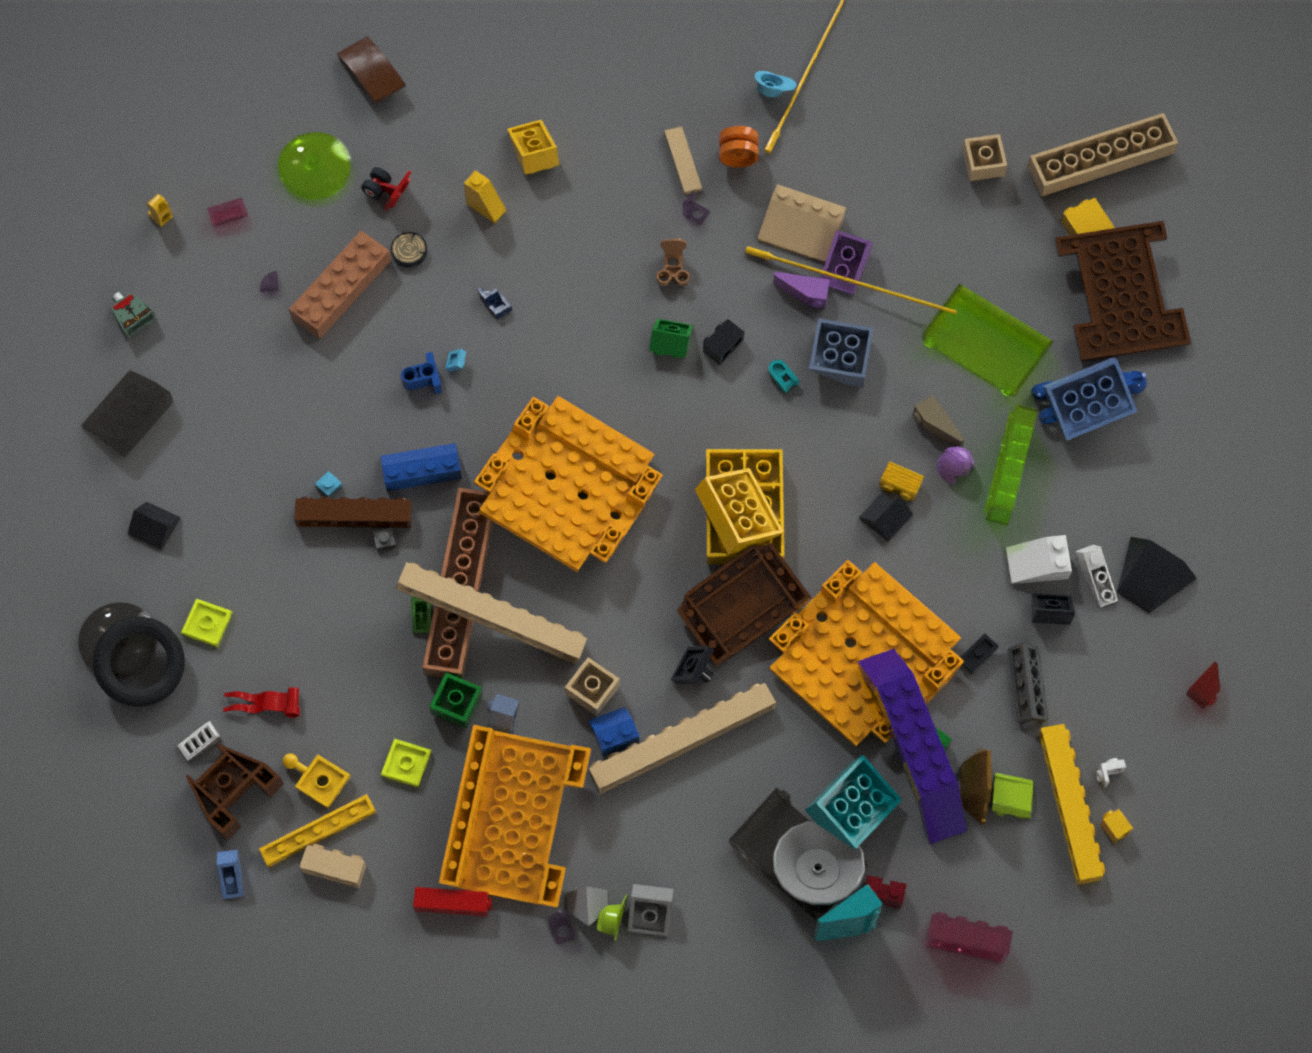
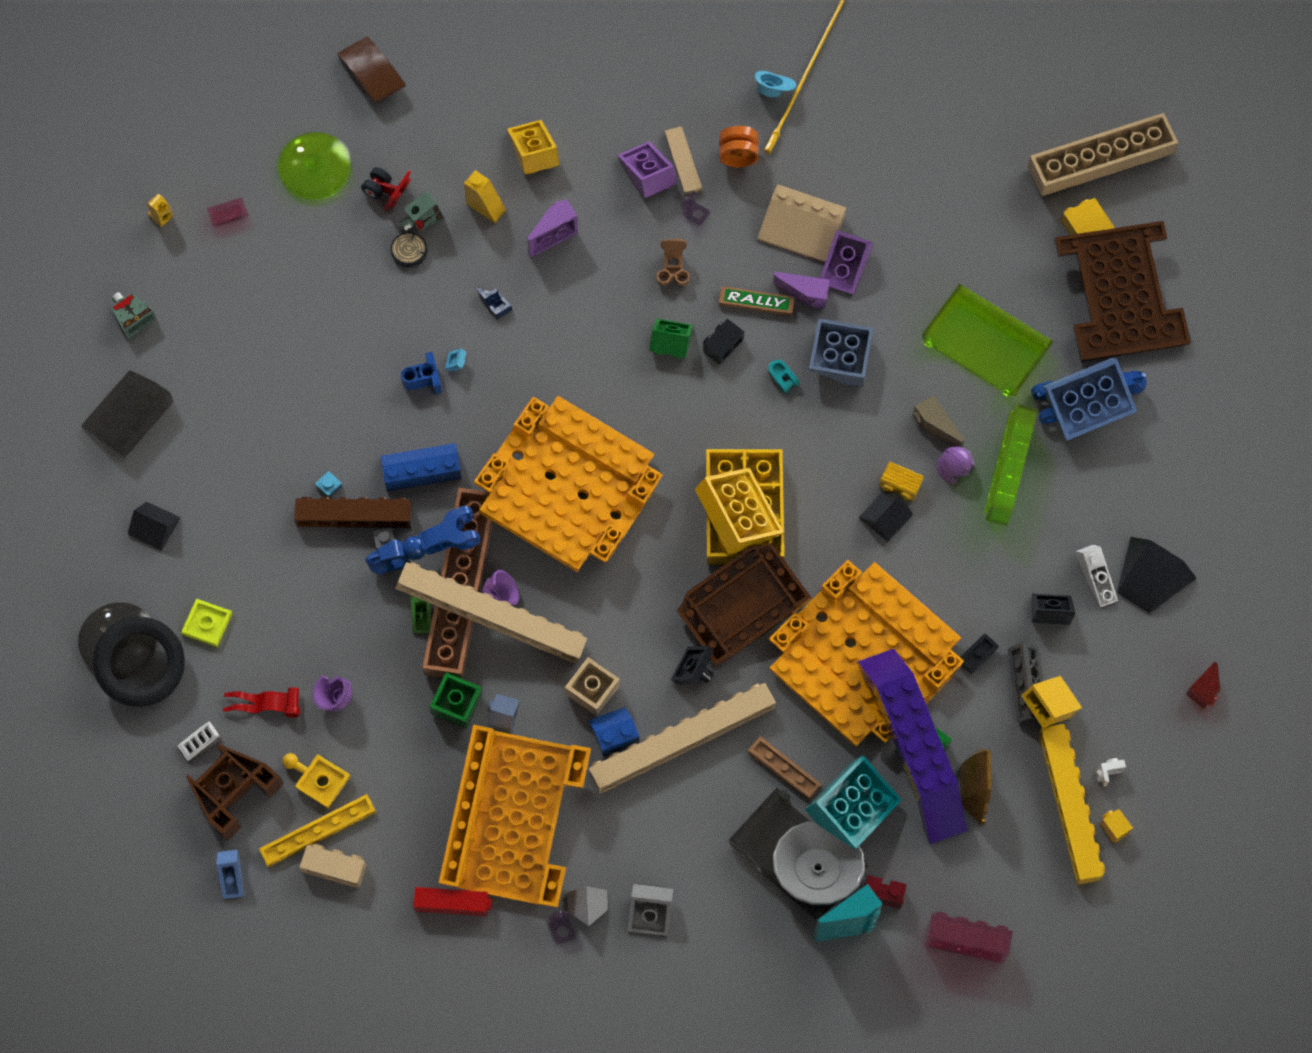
clear purple tile [260,271,279,292] -> none
nougat brick [289,231,391,339] -> none
neon yellow tile [381,739,432,788] -> none
lime piece [597,894,629,942] -> none
yellow piece [745,246,957,314] -> none
tan brick [962,134,1008,181] -> none
lime slope [991,772,1033,819] -> none
white slope [1006,535,1072,584] -> none
none -> medium lavender helmet [313,675,352,712]
none -> blue piece [365,506,481,575]
none -> sand green torso [399,190,444,231]
none -> medium lavender helmet [482,570,520,605]
none -> medium lavender slope [527,199,578,258]
none -> medium lavender slope [618,141,677,198]
none -> tile [719,286,795,316]
none -> medium nougat tile [747,736,822,801]
none -> yellow brick [1021,676,1082,728]

